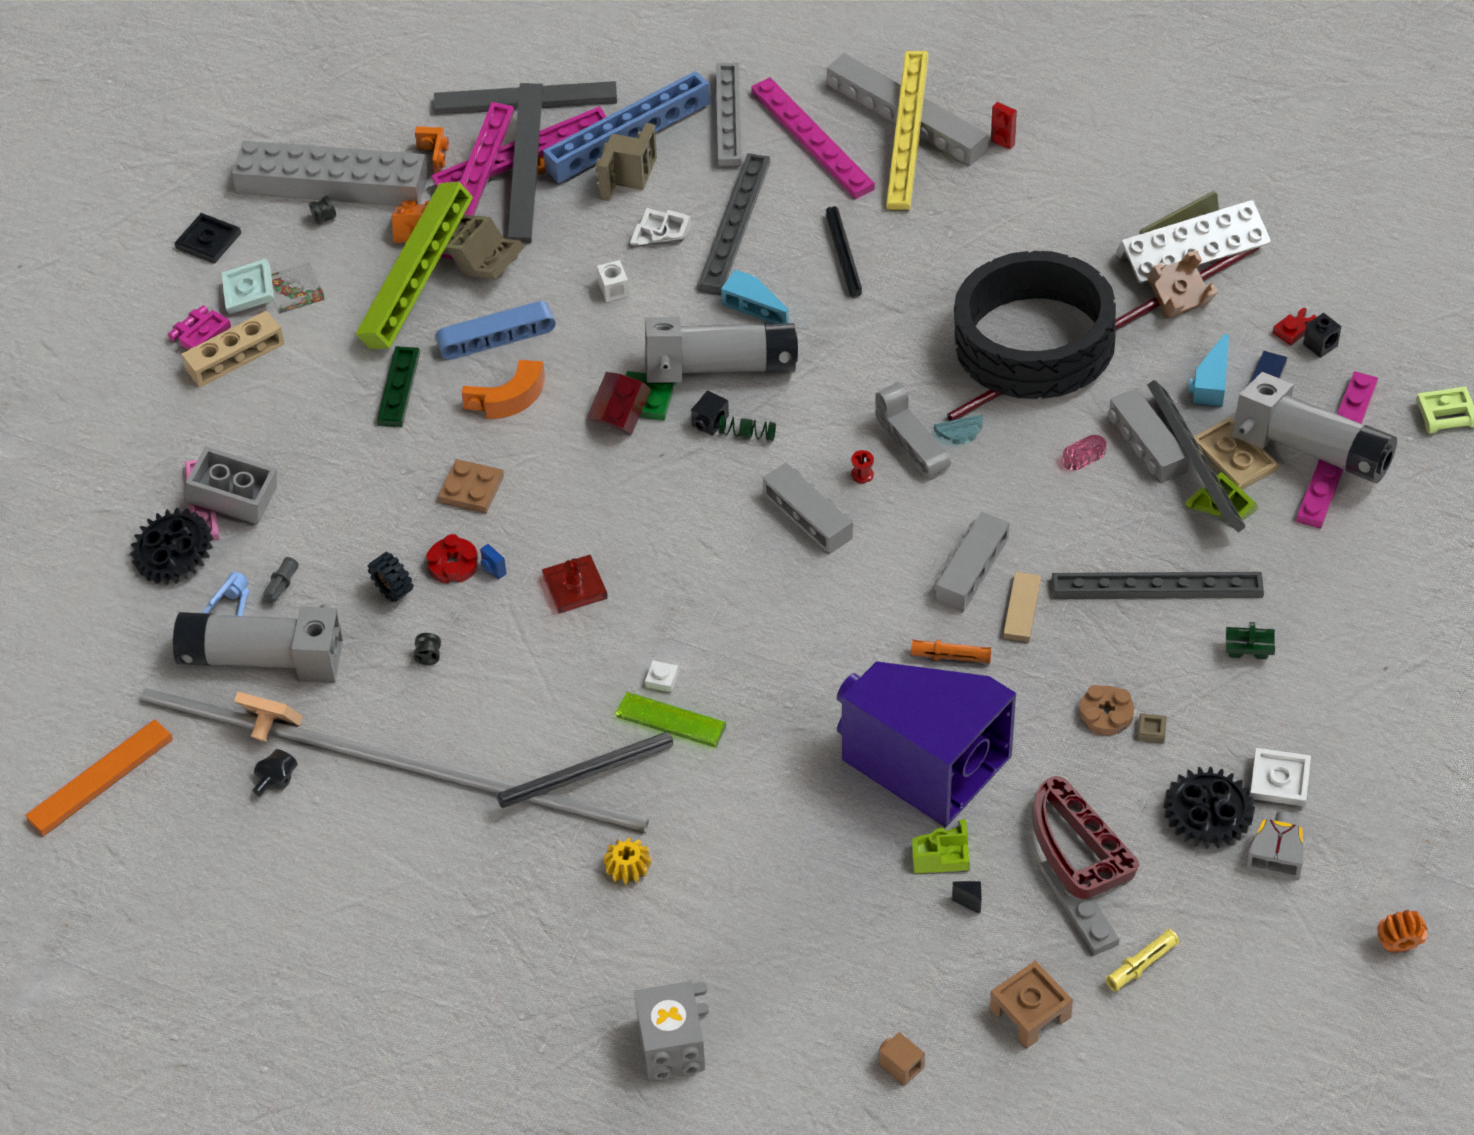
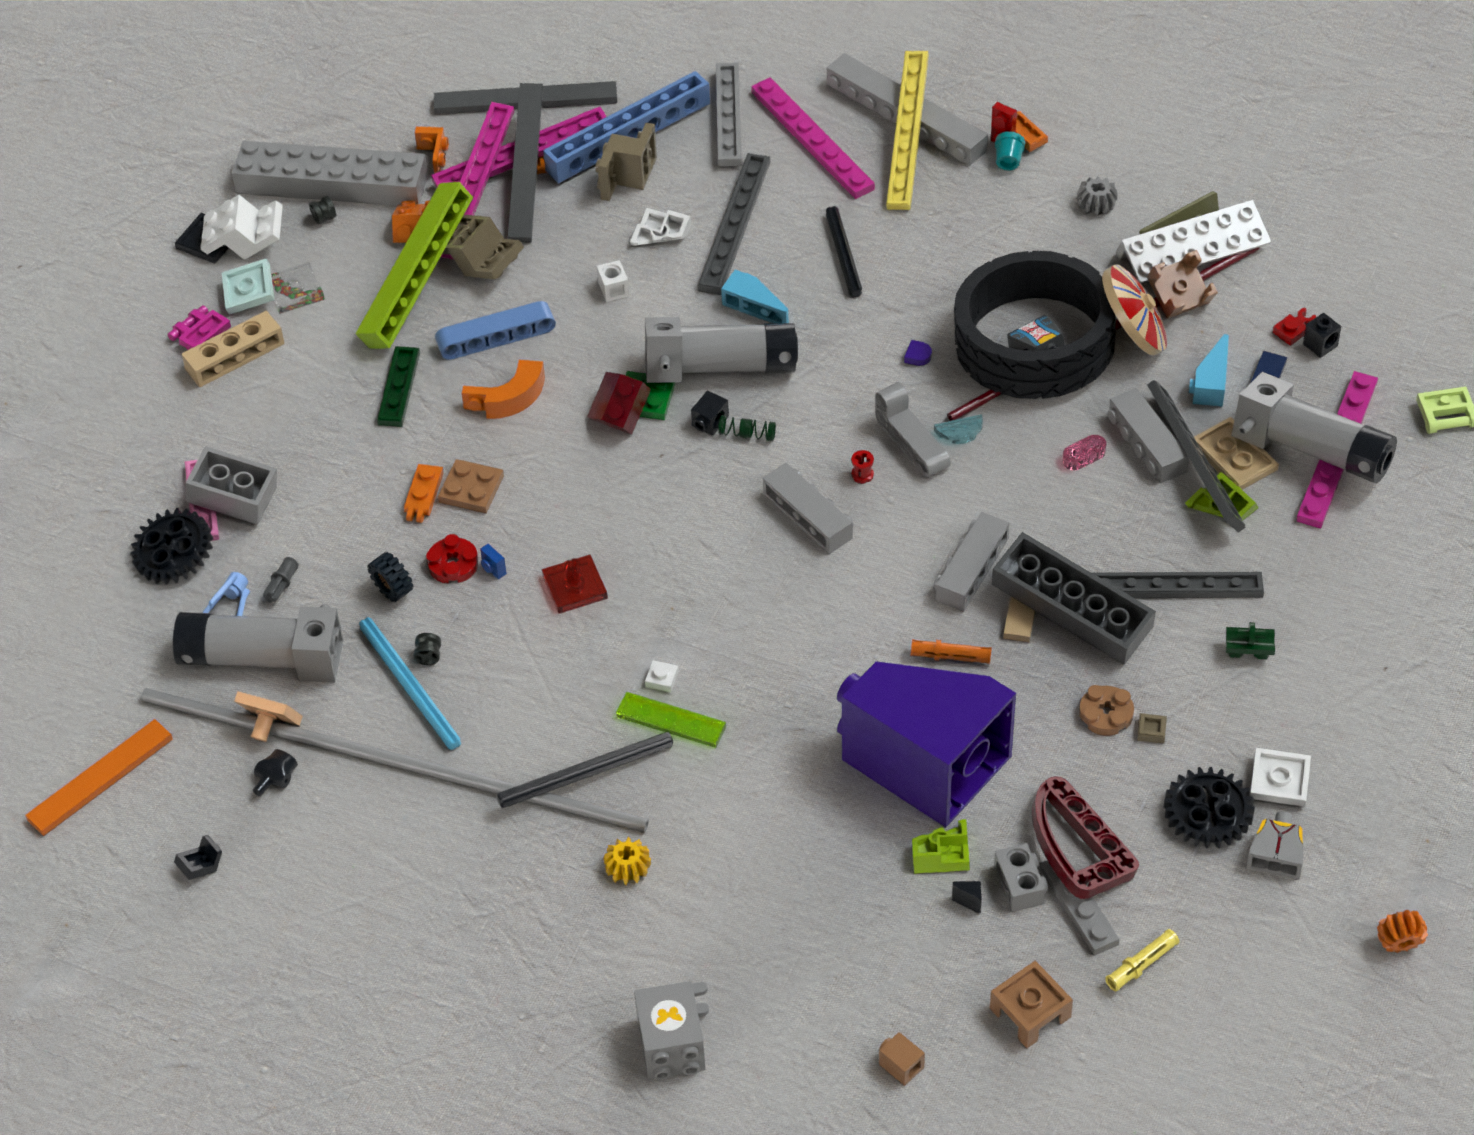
none -> black bracket [174,835,222,880]
none -> white bracket [201,195,283,260]
none -> medium azure axle [359,617,461,750]
none -> orange hinge [404,464,444,523]
none -> dark purple tile [904,340,932,366]
none -> dark grey brick [991,532,1156,665]
none -> light grey brick [994,843,1048,912]
none -> teal piece [995,132,1025,171]
none -> torso [1007,315,1065,351]
none -> orange plate [1016,111,1048,152]
none -> light grey gear [1077,176,1118,216]
none -> tan dish [1102,265,1167,356]

